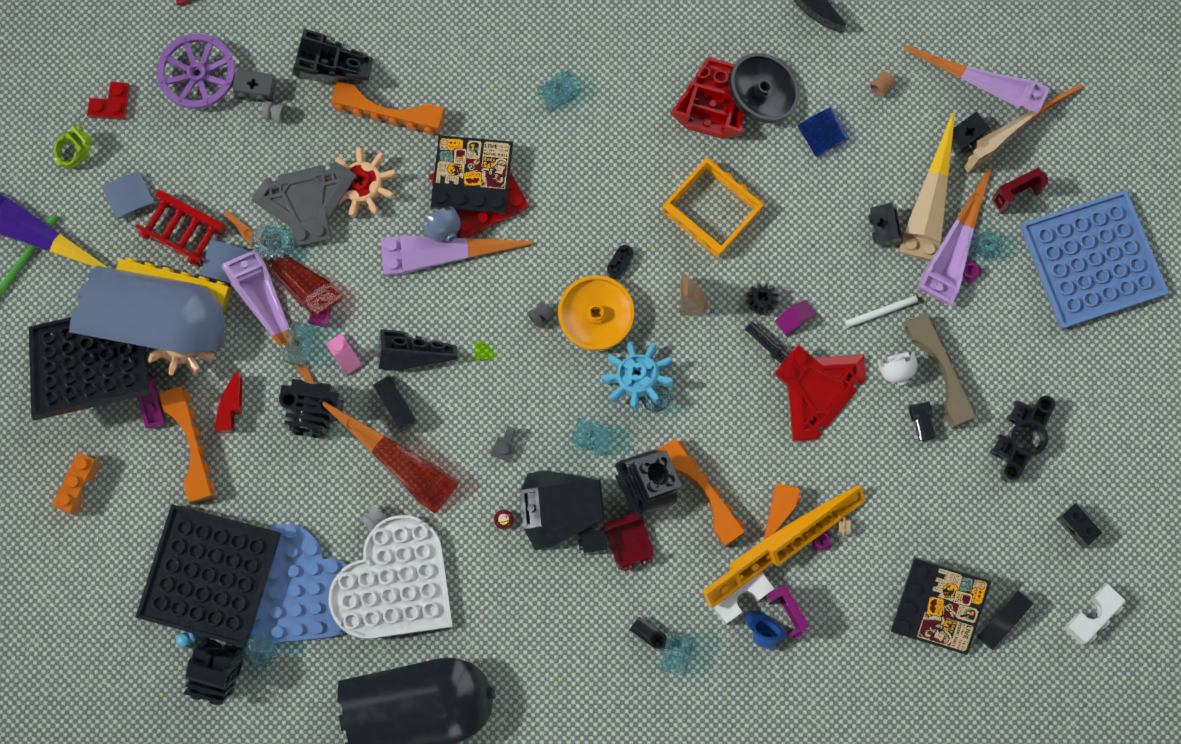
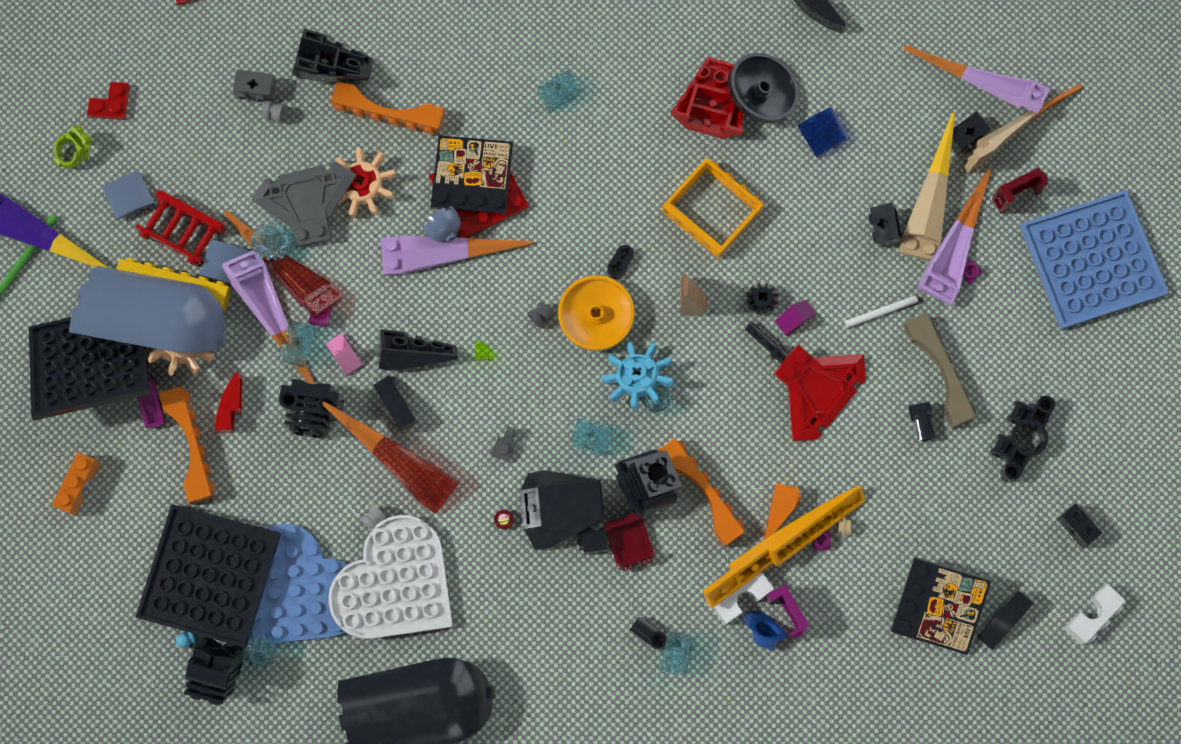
medium lavender wheel [157,34,236,109] -> none
medium nougat wheel [870,71,896,97] -> none
white cylinder [878,352,918,385] -> none
clear light blue gear [970,228,1003,261] -> none

